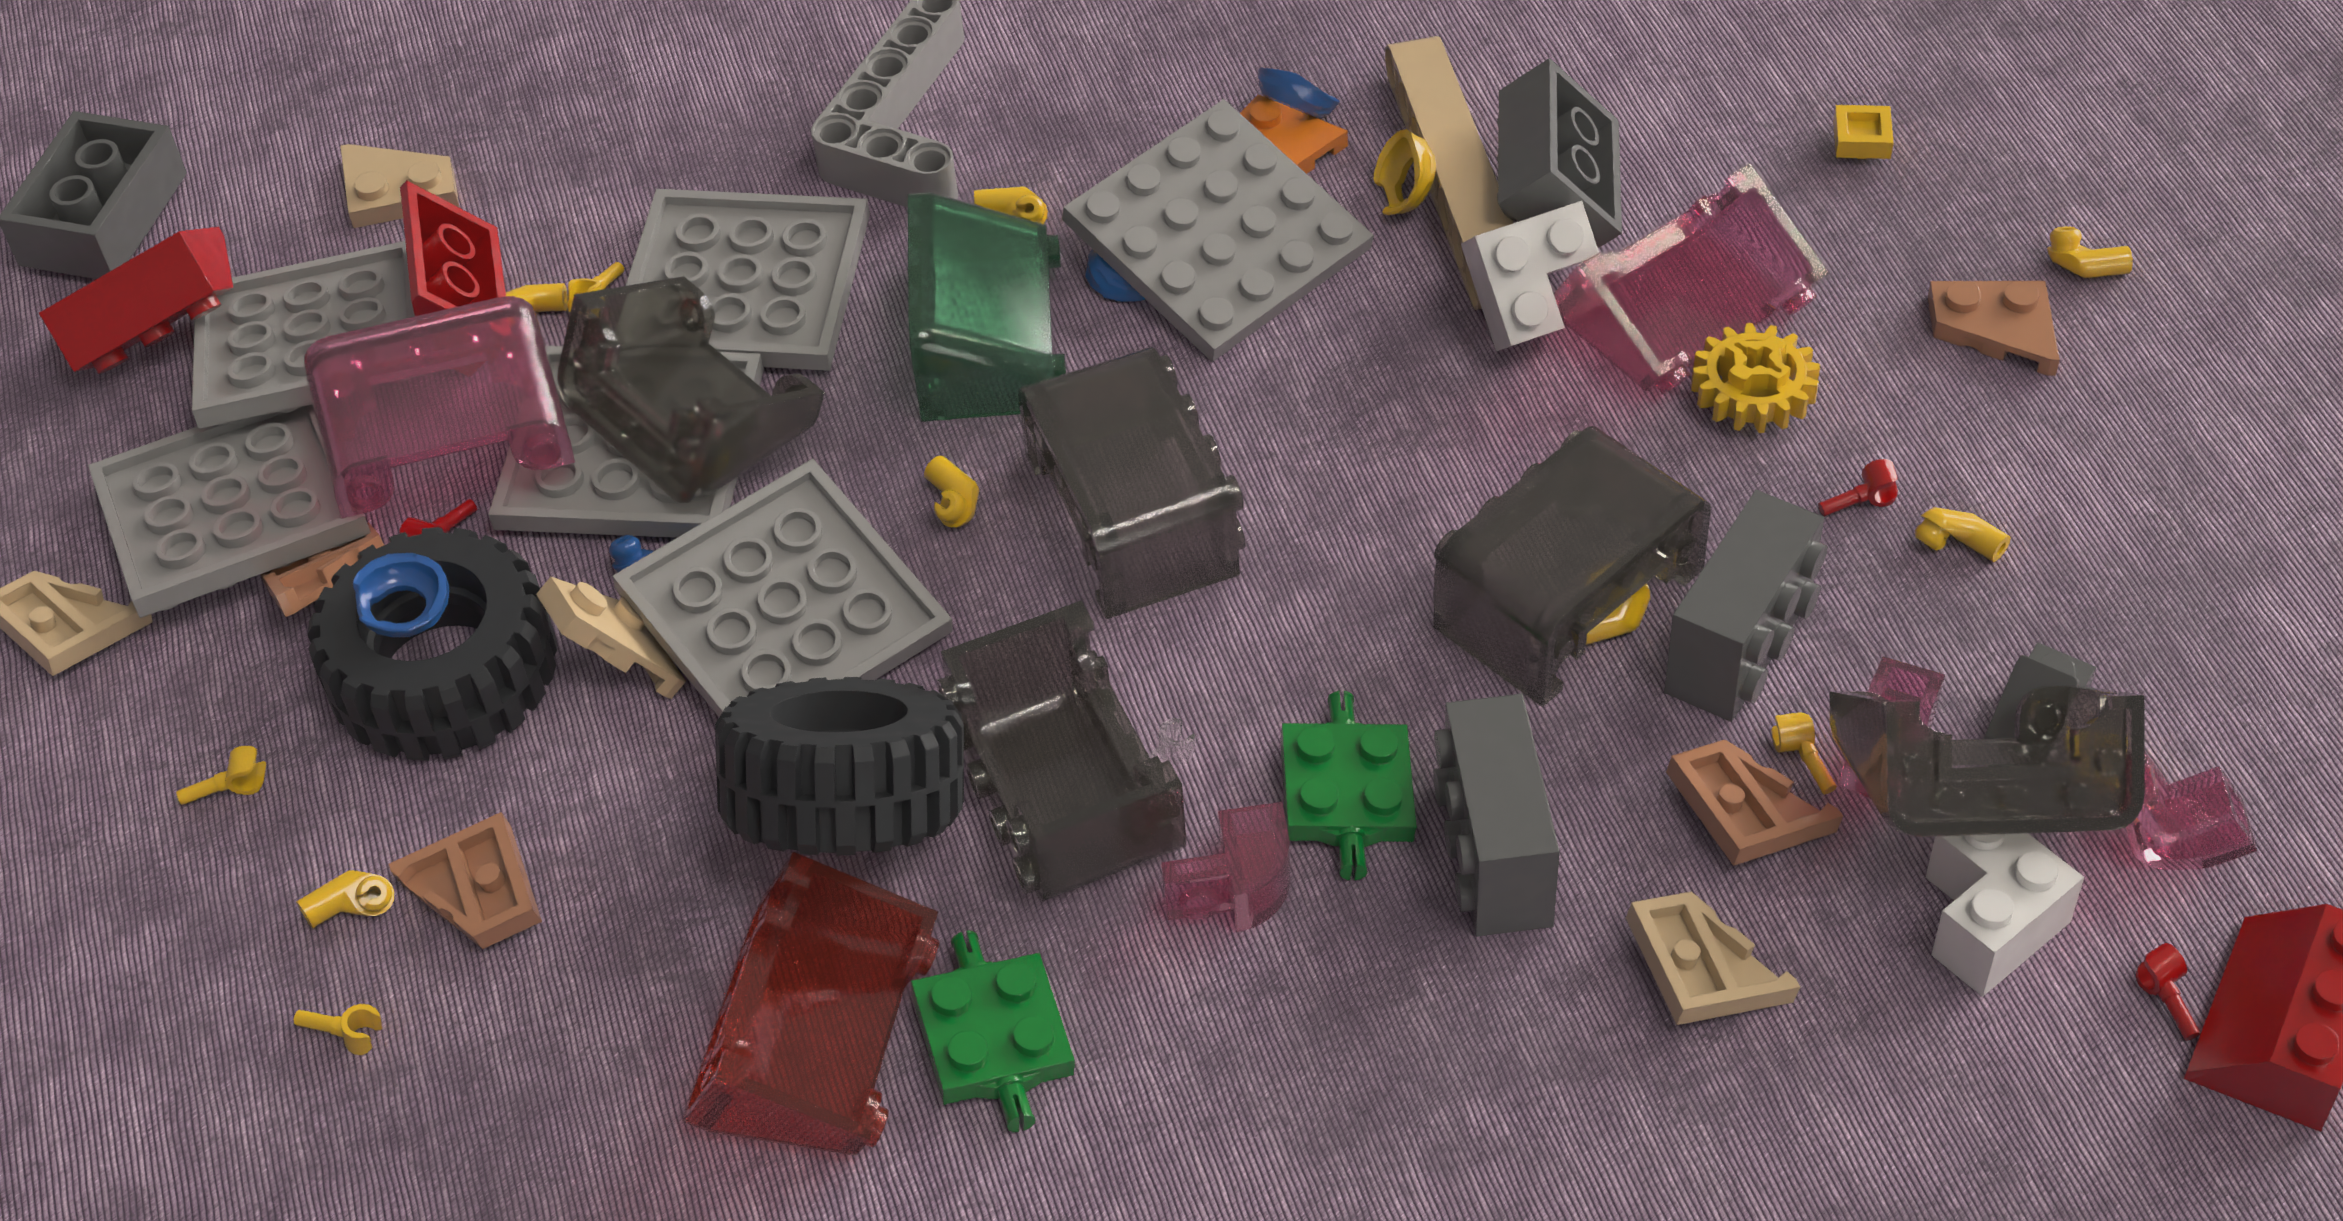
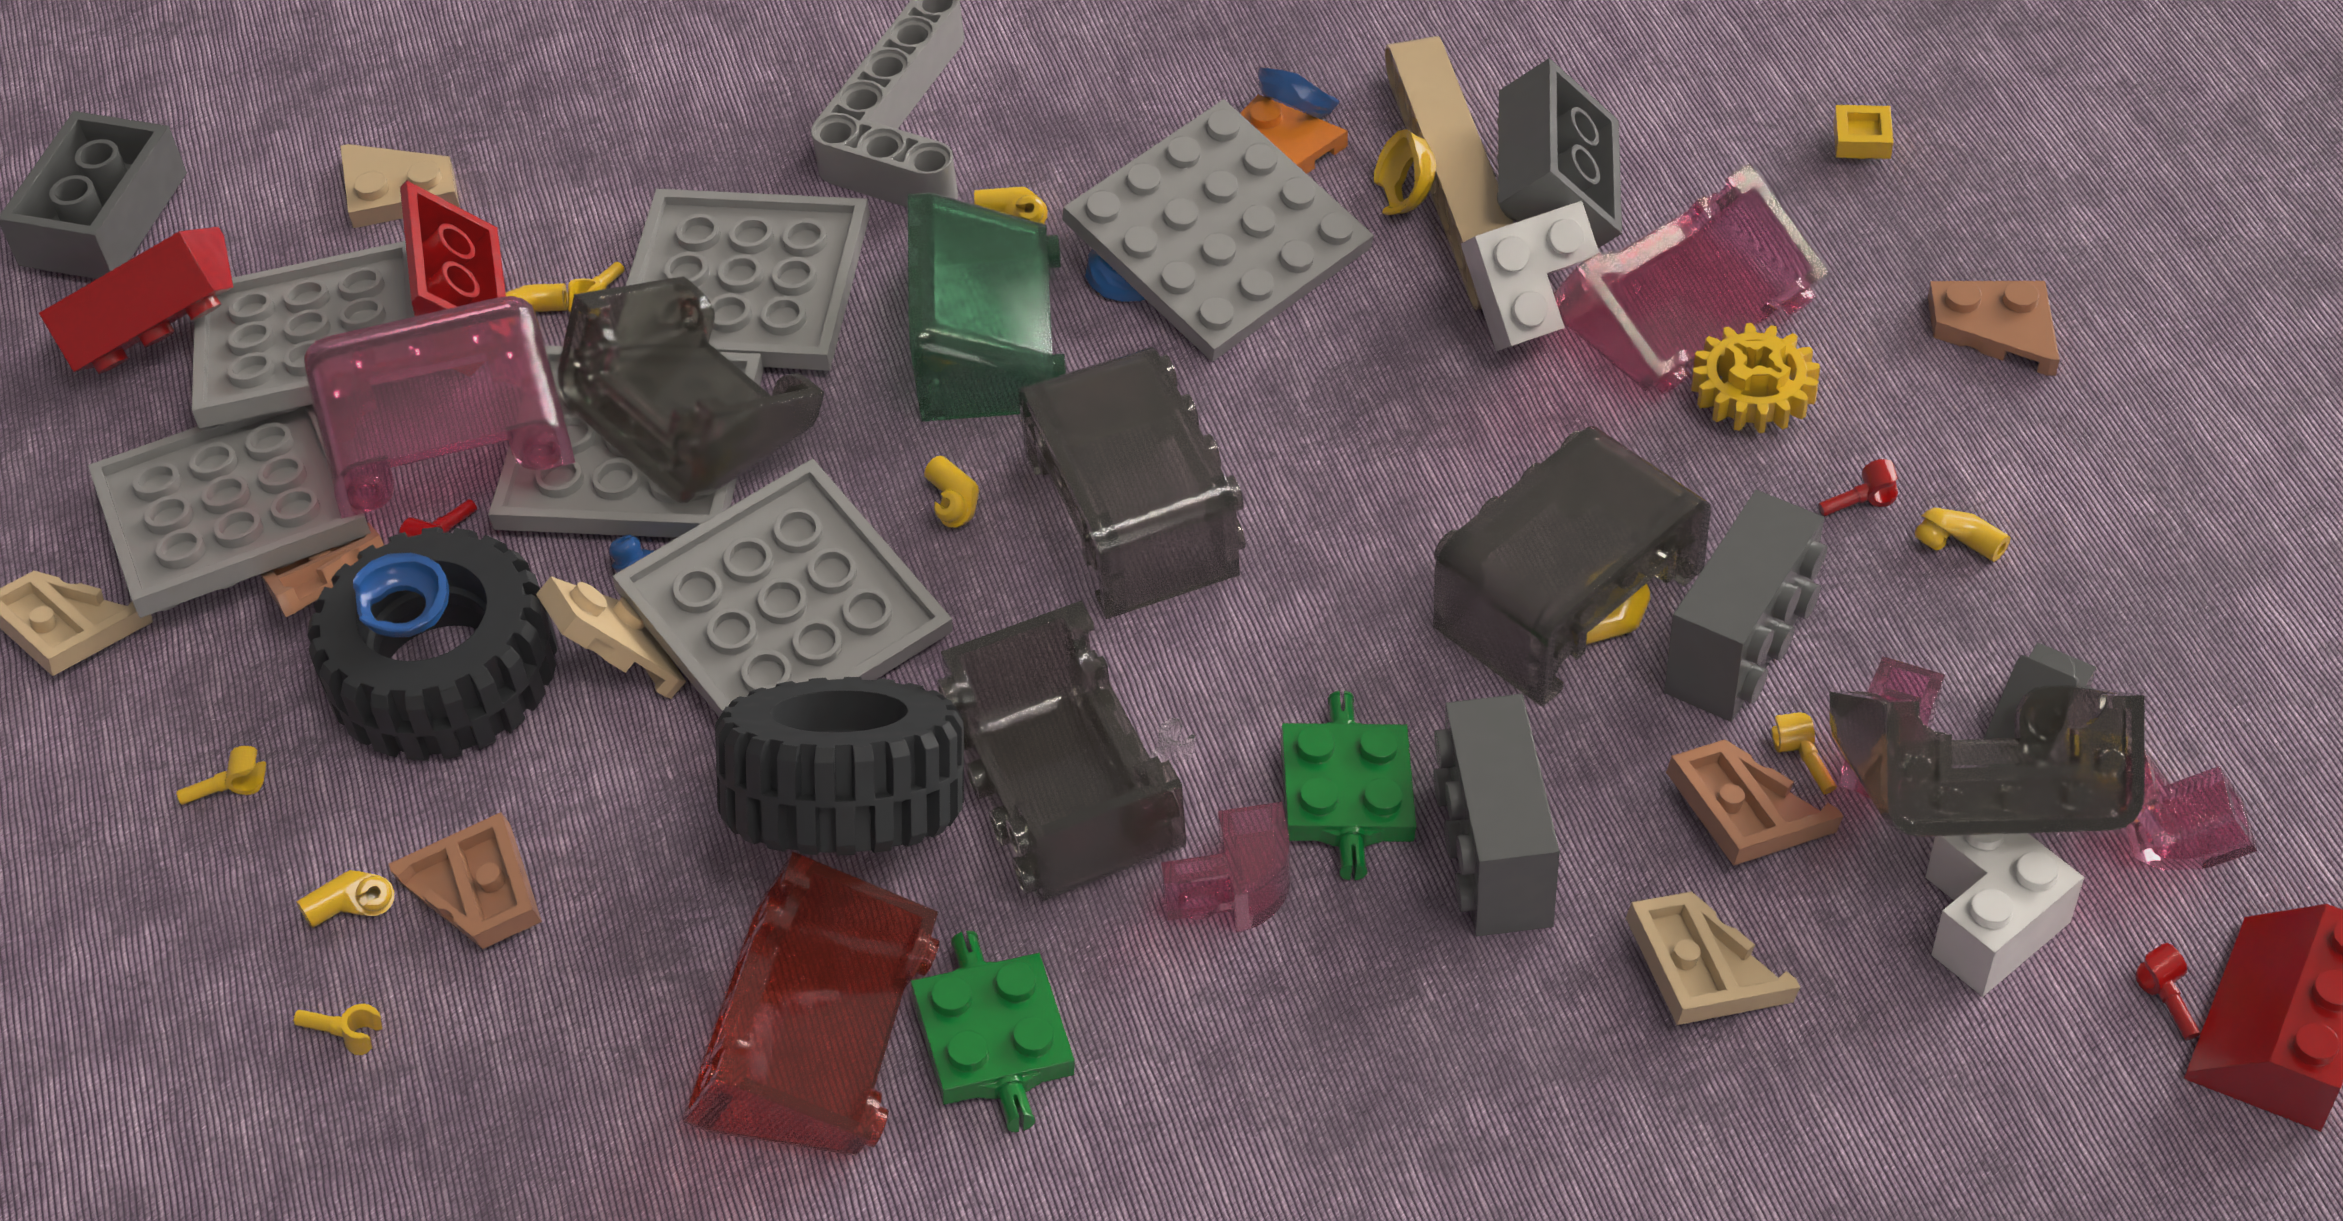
yellow arm [2047,226,2133,278] -> none

